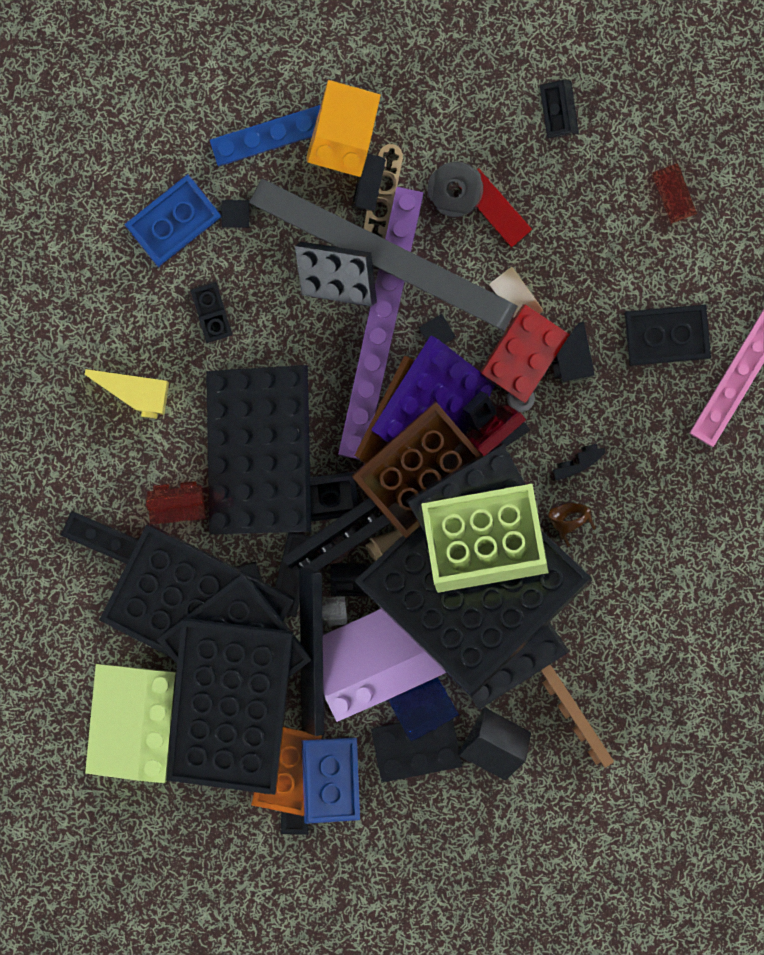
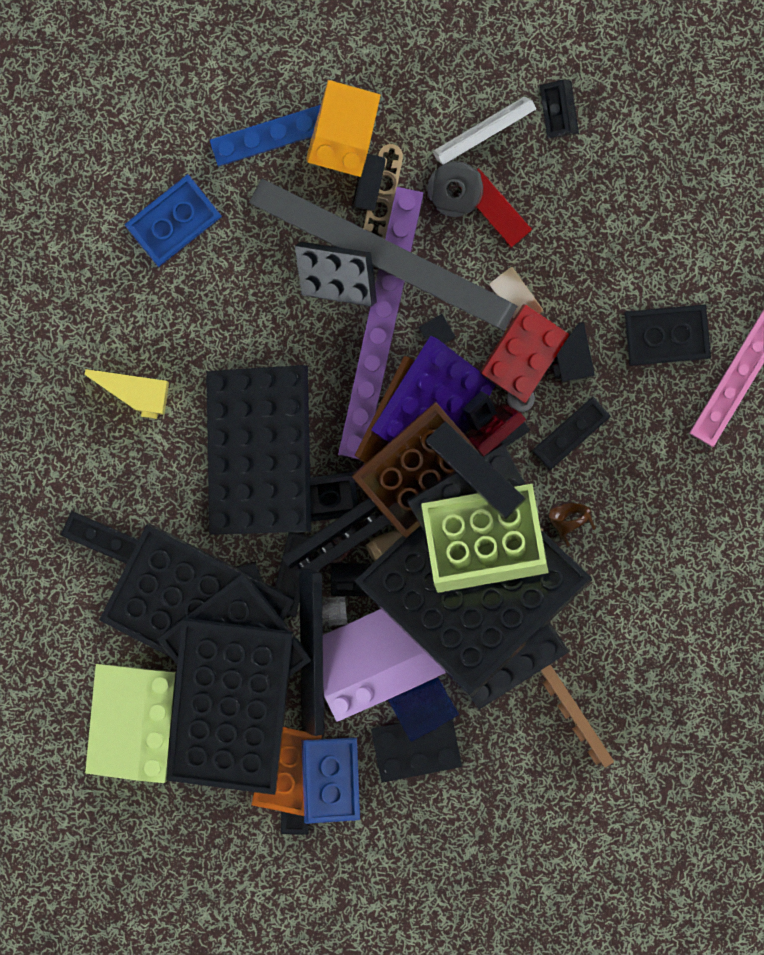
clear red brick [146,481,207,525] -> none
black slope [190,281,233,343] -> none
black tile [222,200,249,228] -> none
black slope [458,707,531,781] -> none
black slope [552,444,606,481] -> none
clear red tile [652,163,697,224] -> none
none -> black tile [426,421,526,520]
none -> white tile [433,97,536,165]
none -> black tile [532,397,611,471]

